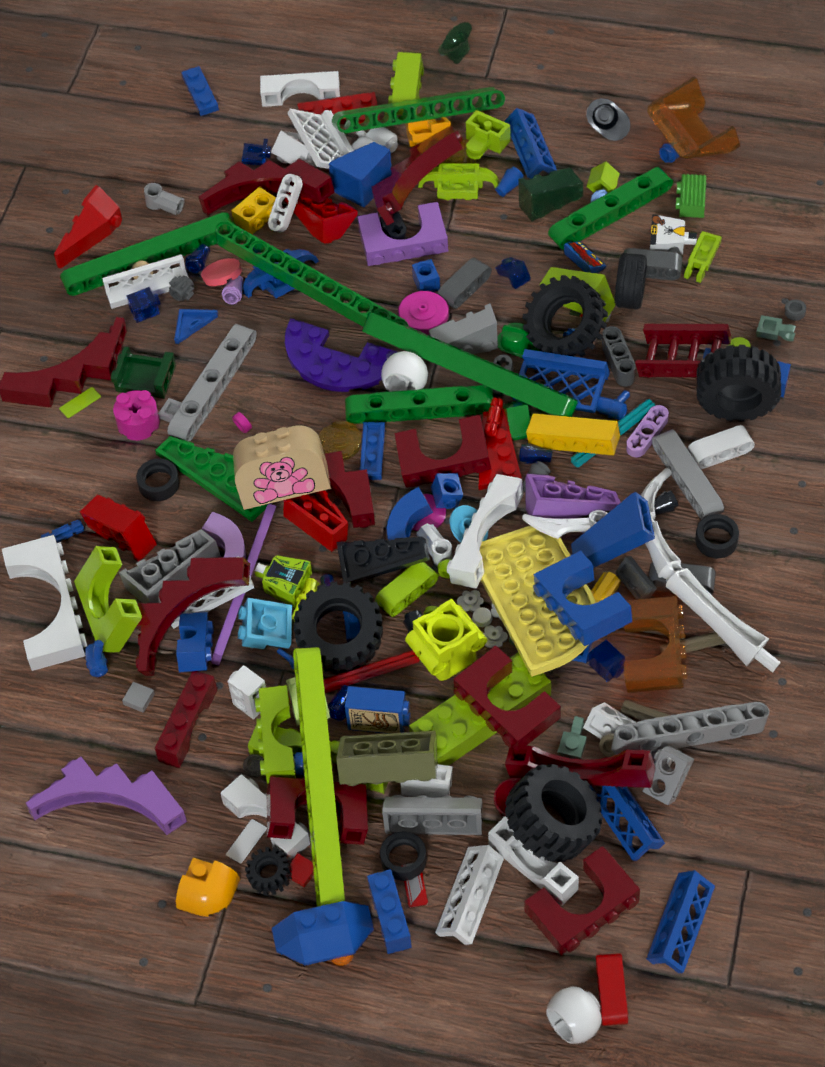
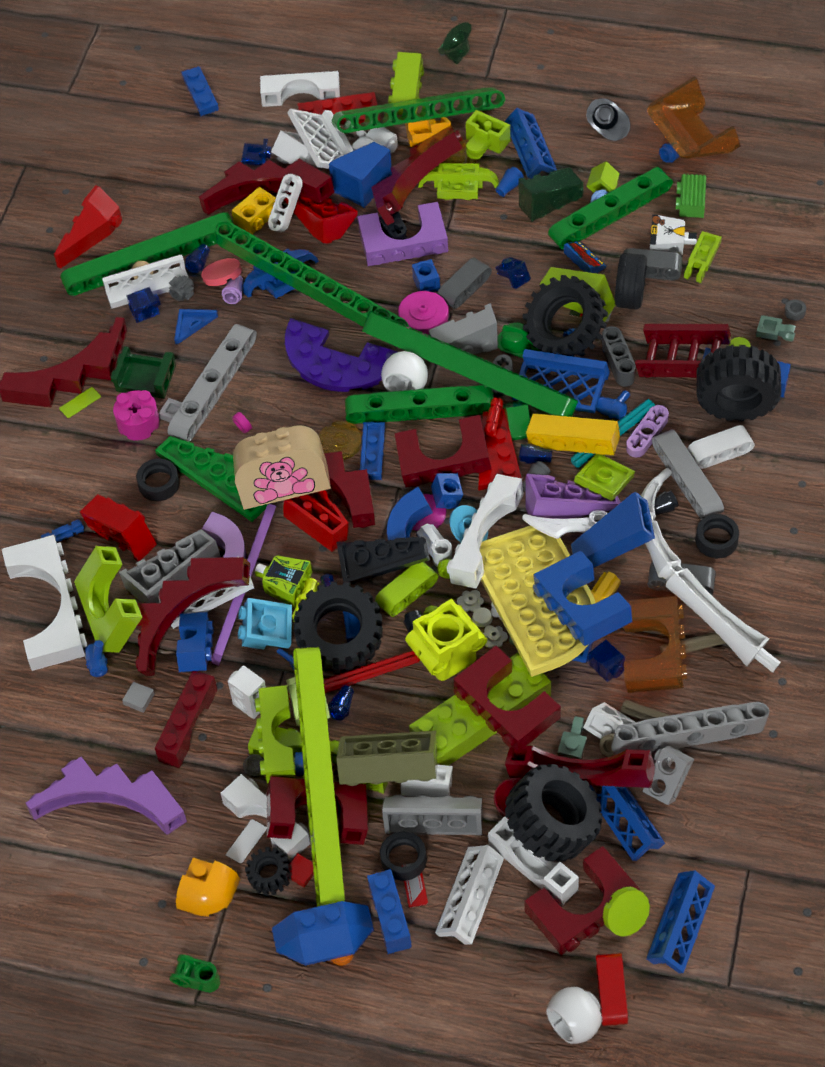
light grey piece [144,183,185,215] -> none
blue brick [345,686,411,734] -> none
dark grey plate [615,556,657,605] -> none
none -> green piece [169,954,221,993]
none -> lime tile [574,454,635,501]
none -> lime tile [603,887,650,937]

